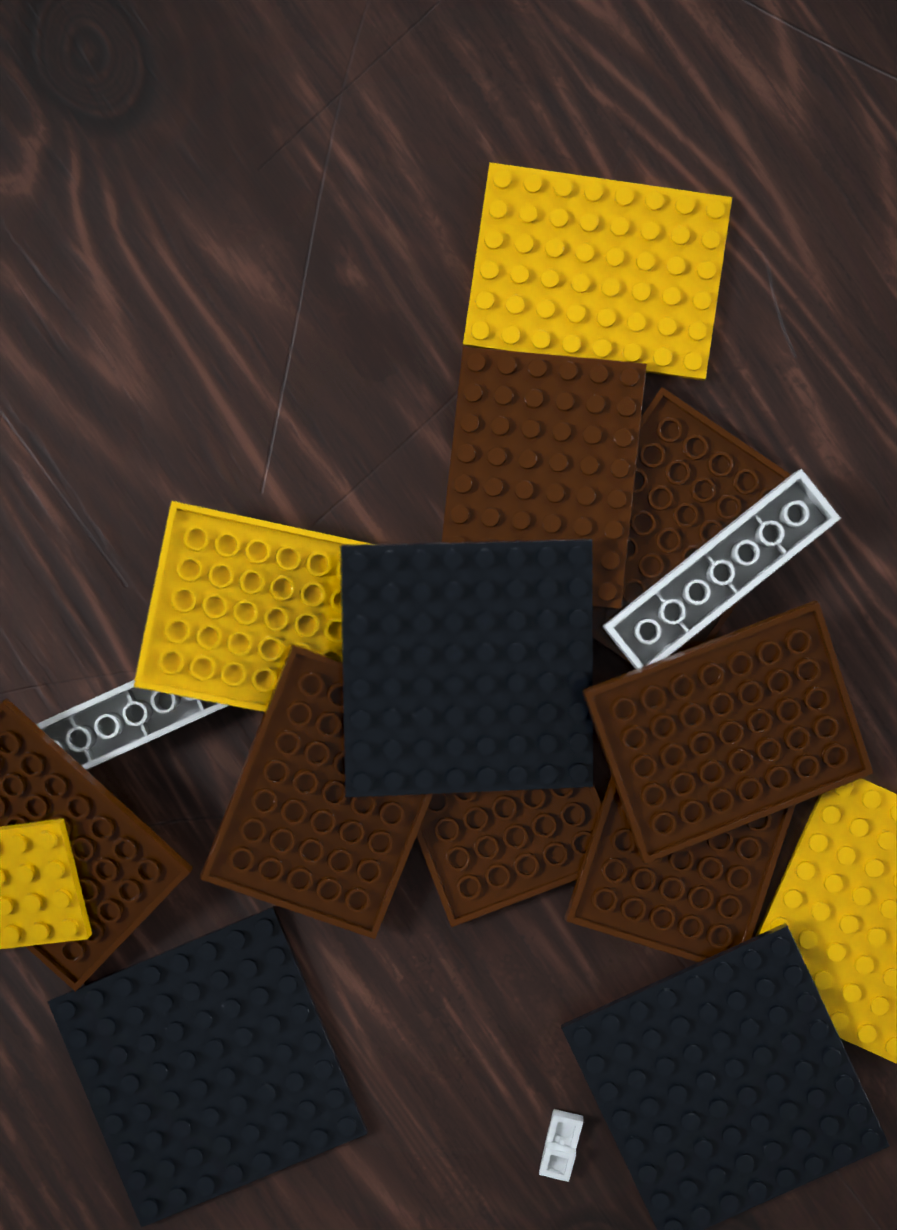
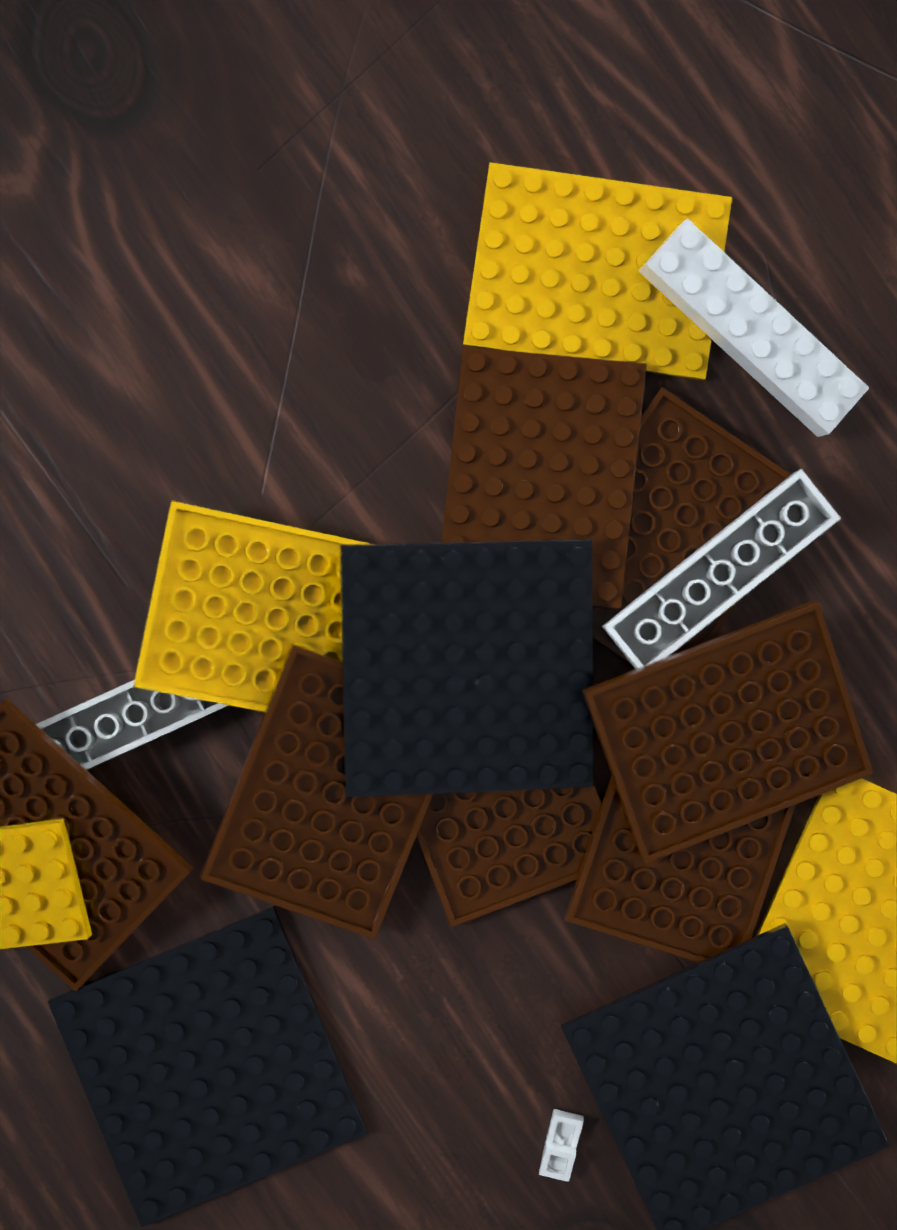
none -> white brick [639,218,869,437]

